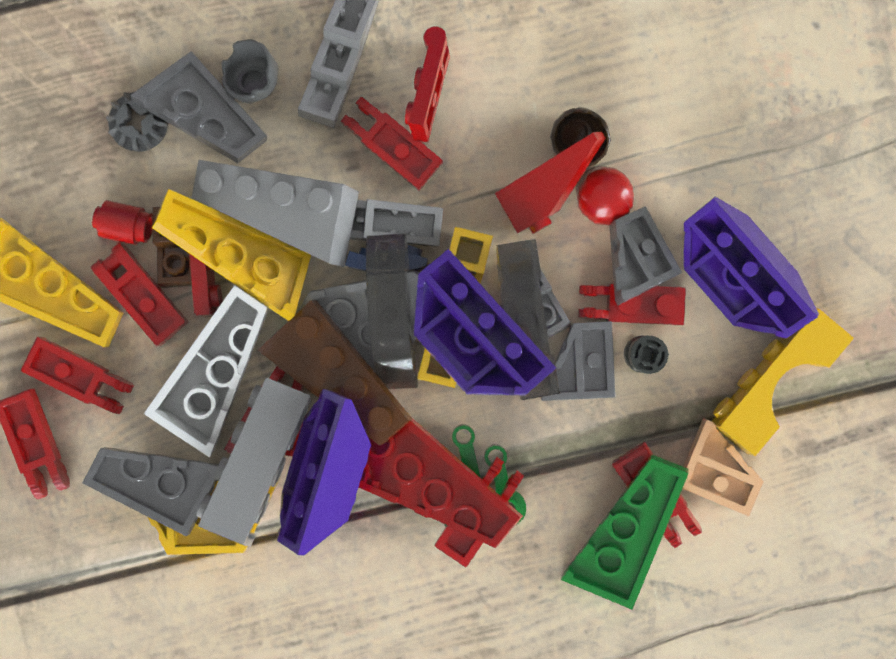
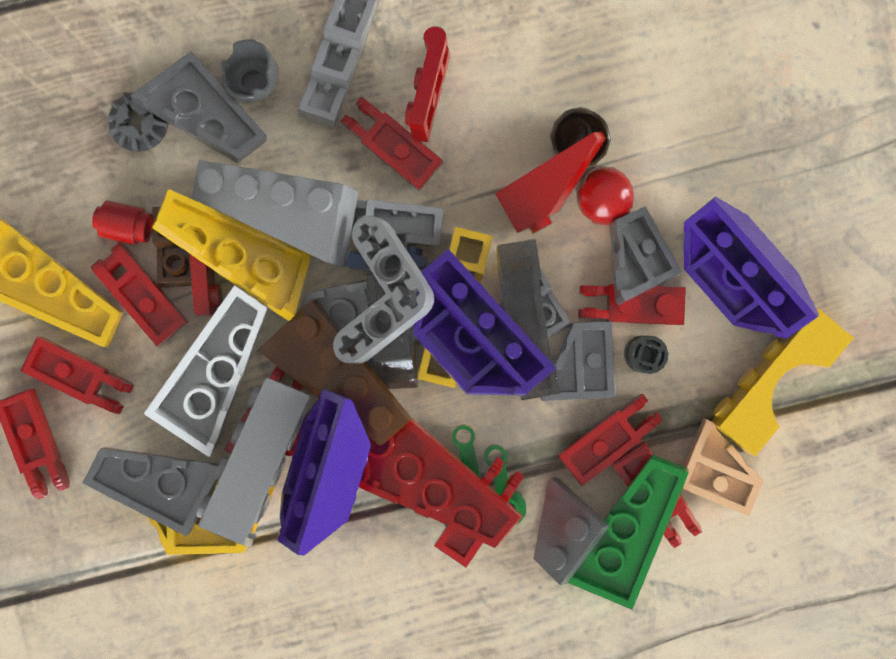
none -> light grey beam [333,215,434,364]
none -> flat silver wing [533,477,610,585]
none -> red hinge [557,394,662,486]

